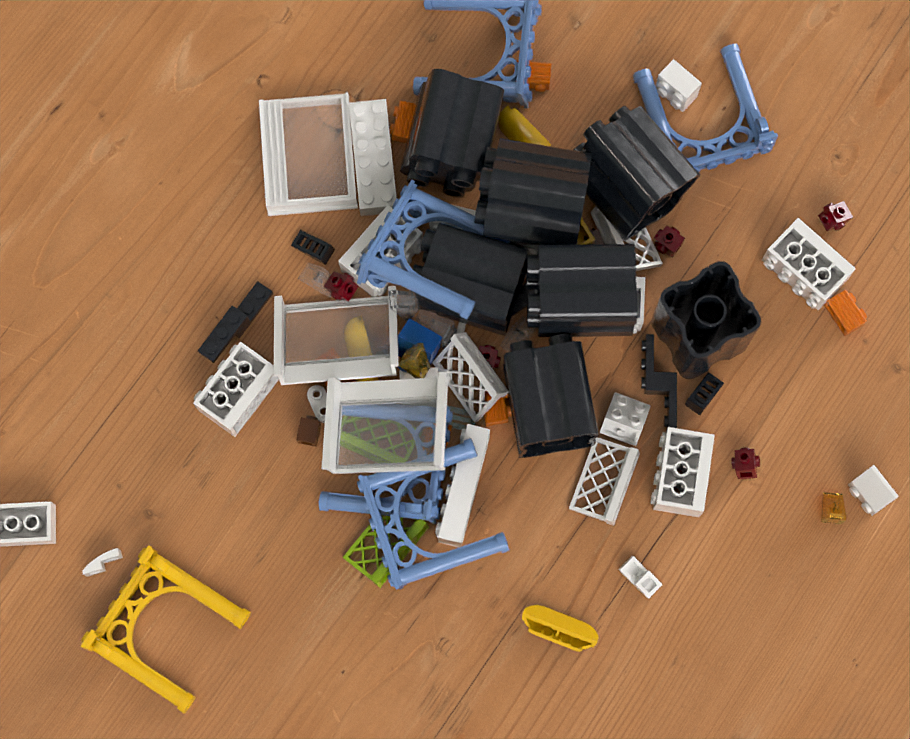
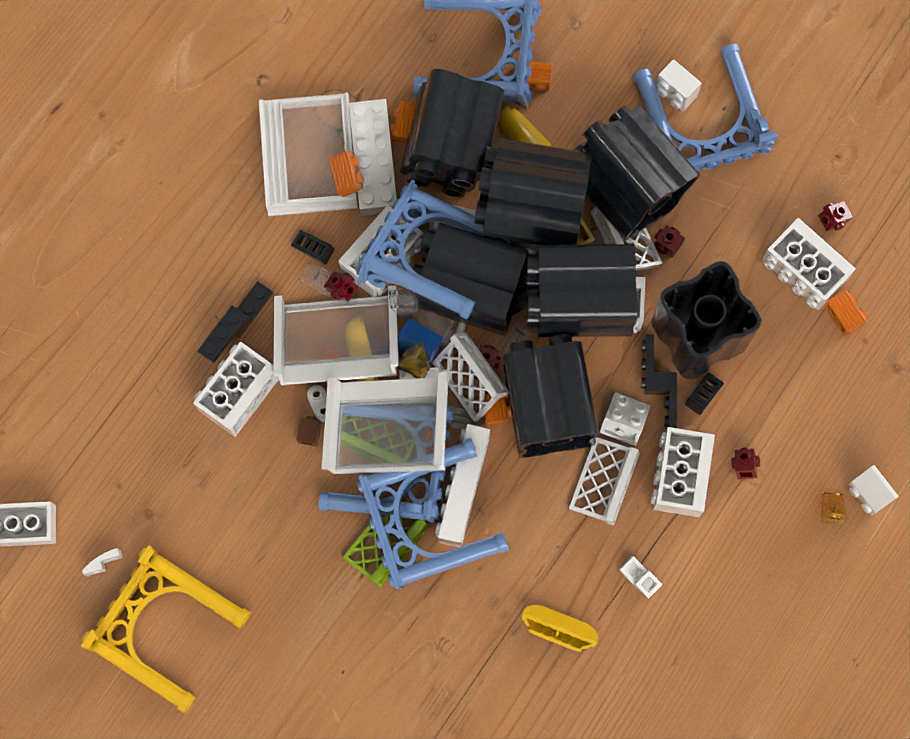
none -> orange brick [329,151,364,197]

